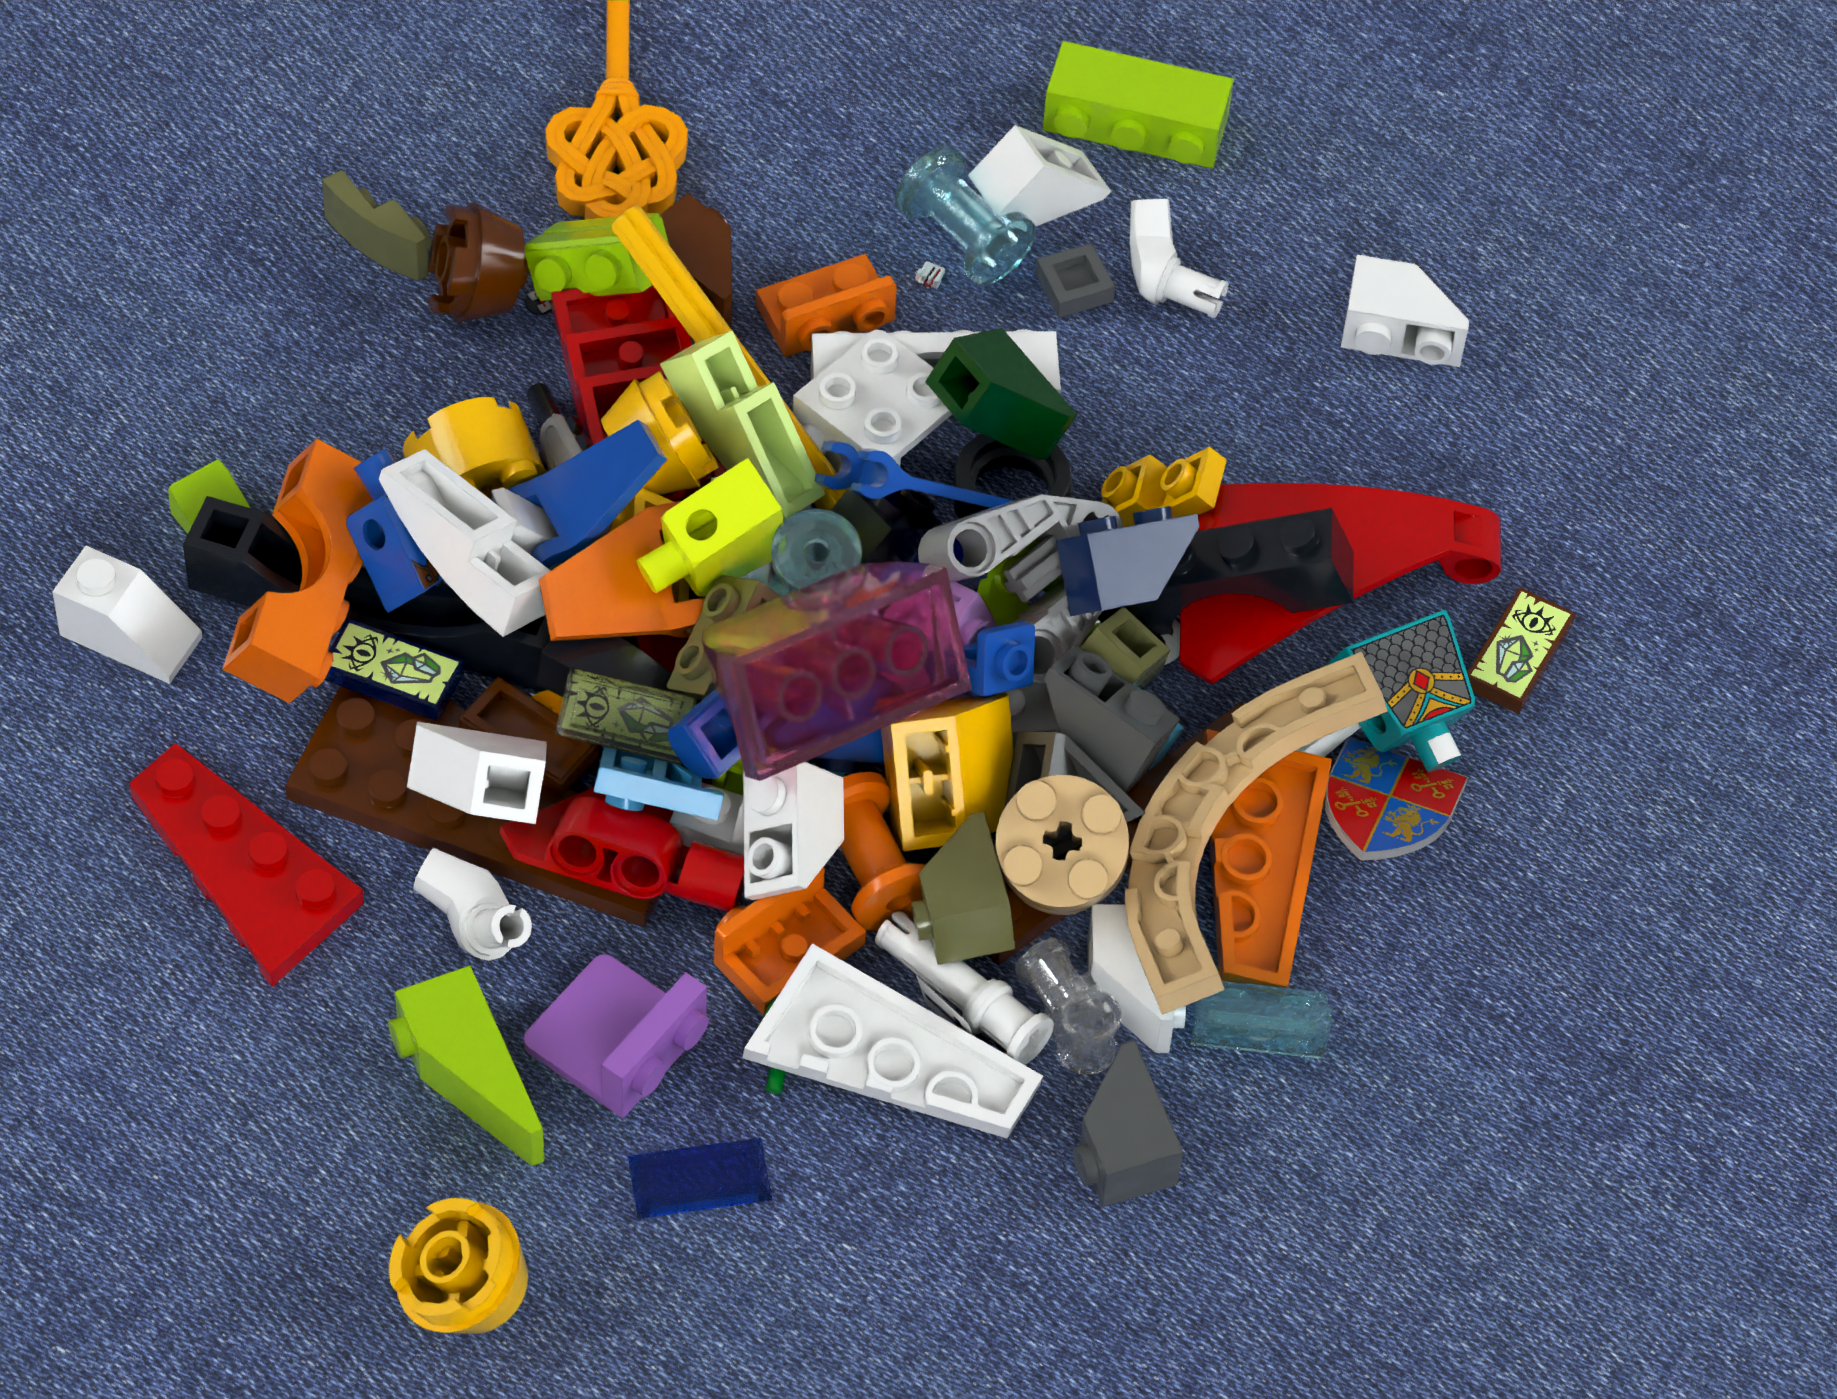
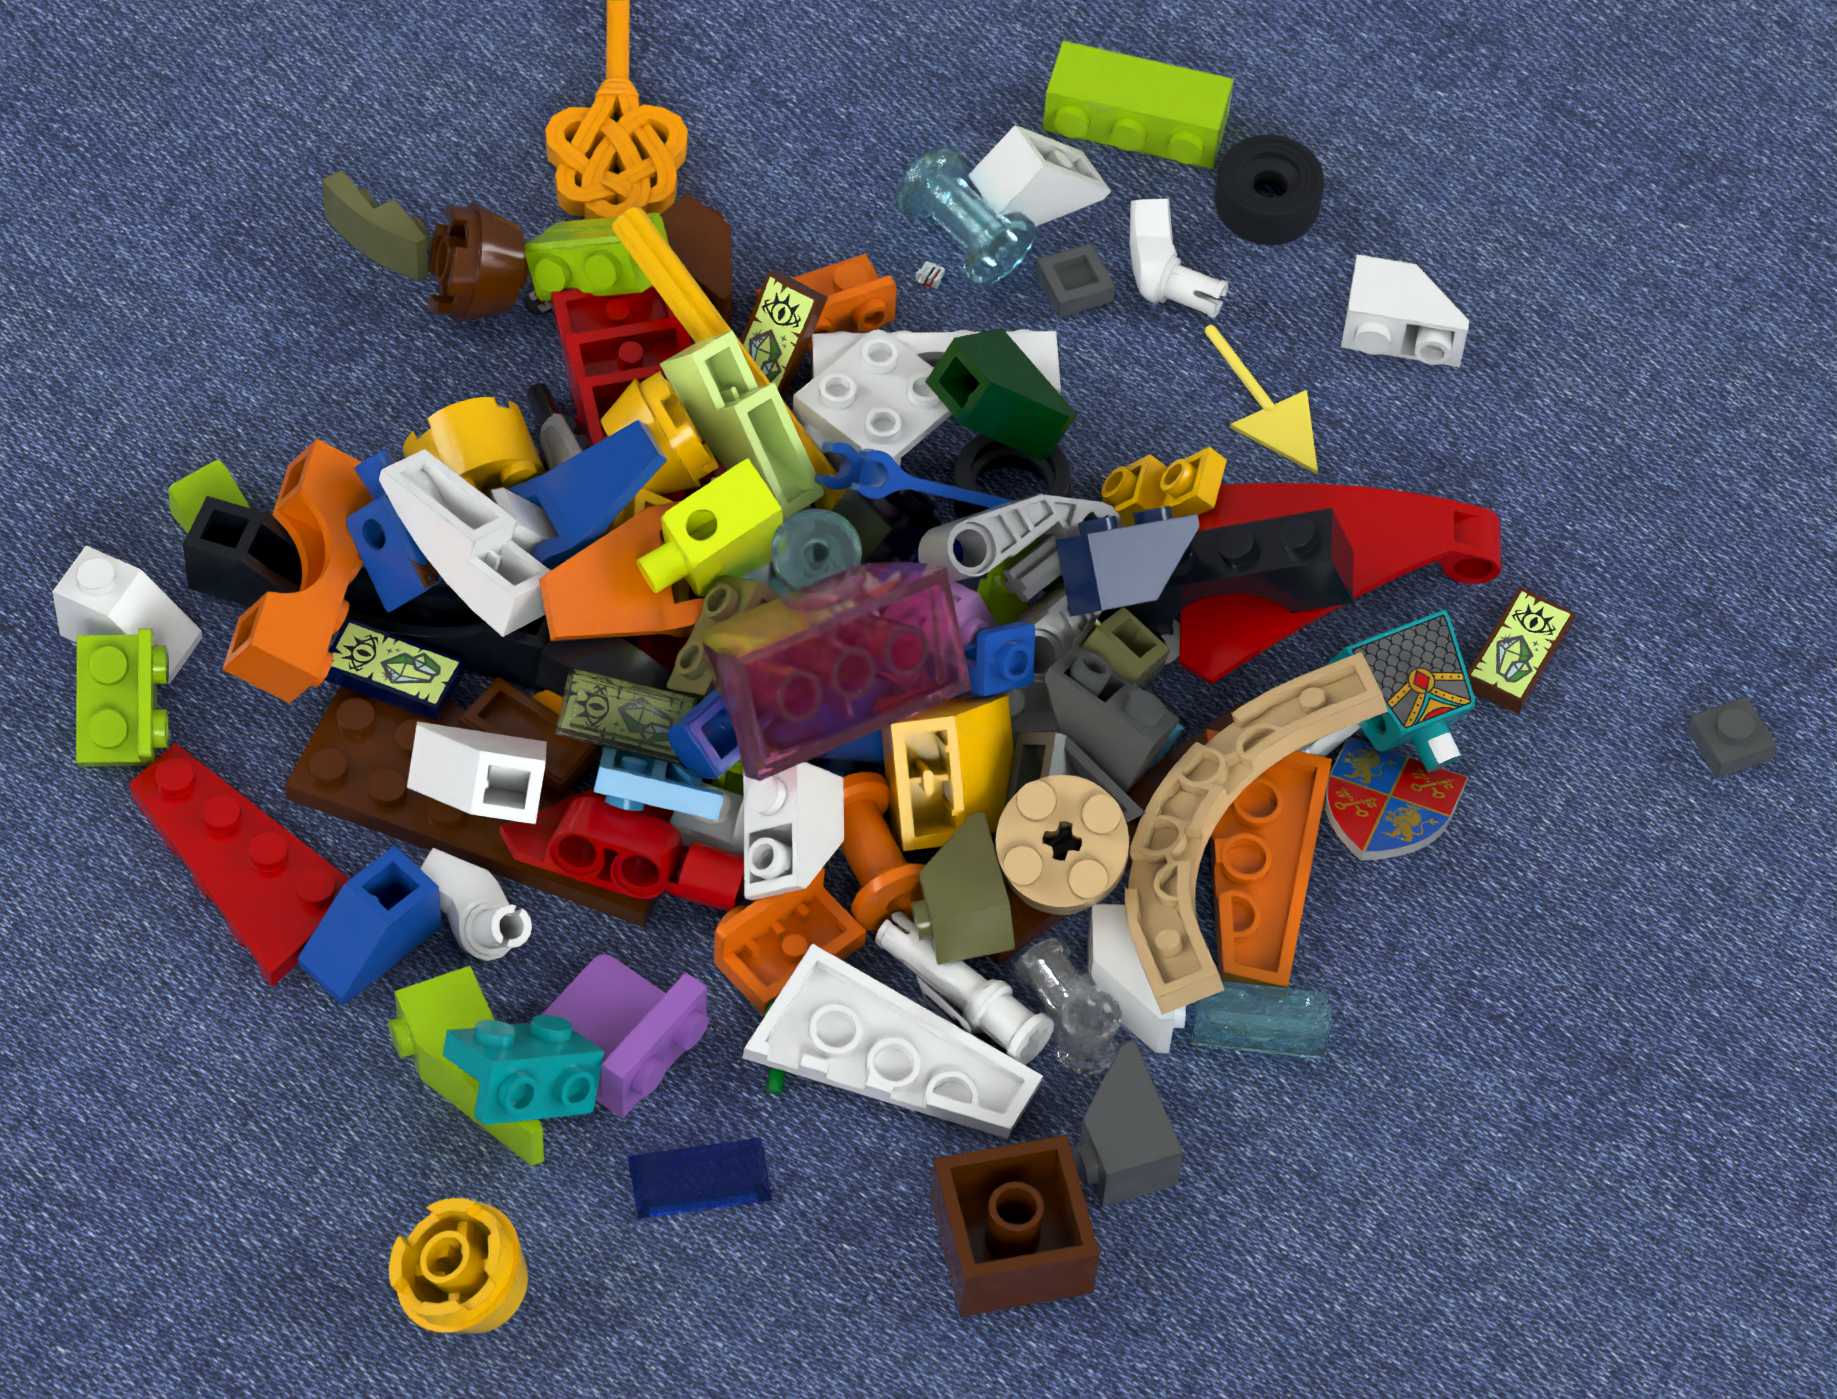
none -> lime bracket [76,628,169,767]
none -> blue slope [298,846,442,1006]
none -> teal bracket [443,1015,604,1125]
none -> tile [740,270,828,402]
none -> reddish brown brick [930,1135,1100,1317]
none -> light yellow piece [1205,325,1318,474]
none -> black tyre [1215,135,1324,245]
none -> dark grey plate [1687,697,1777,779]

